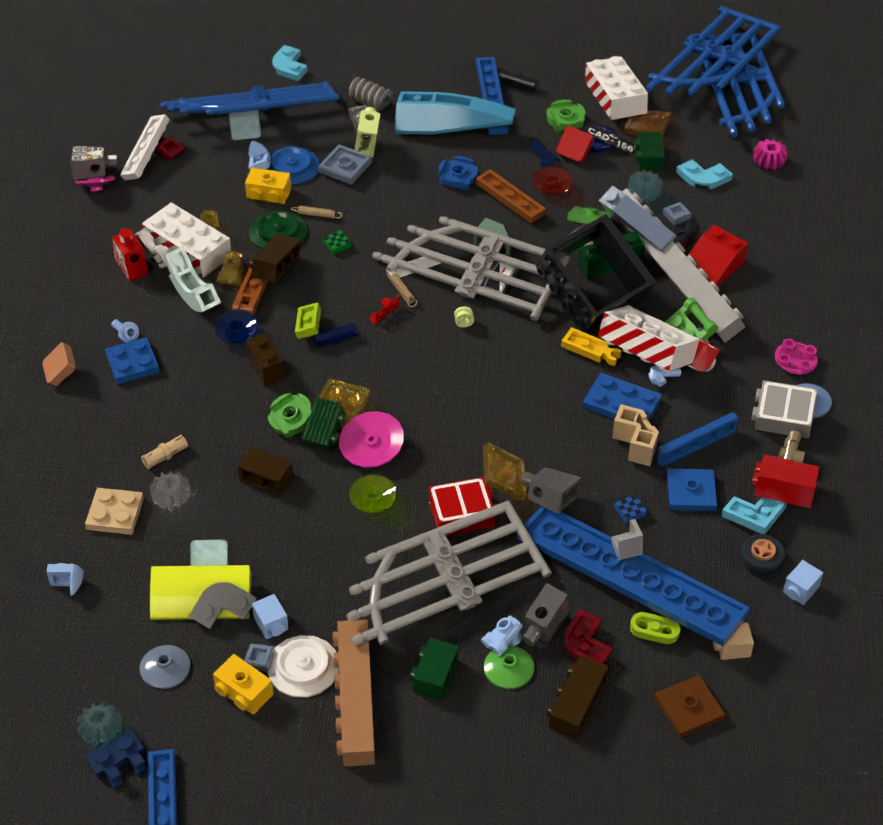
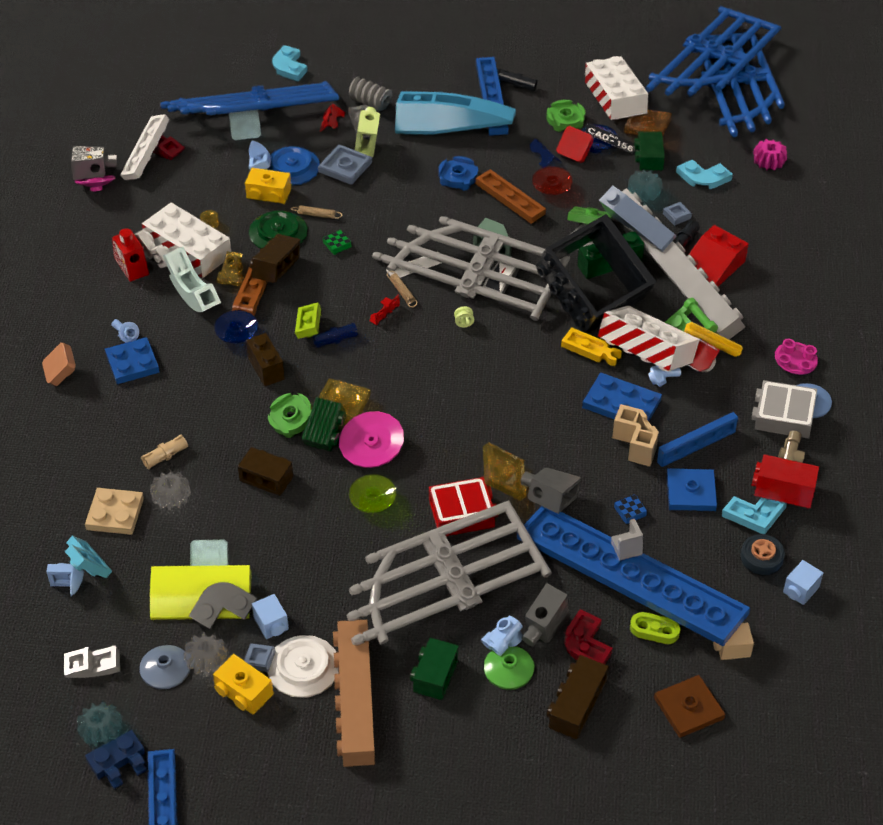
none -> light grey slope [64,646,120,678]
none -> medium azure plate [65,536,112,578]
none -> clear gear [184,632,227,676]
none -> red piece [320,103,345,132]
none -> yellow axle [684,322,743,357]

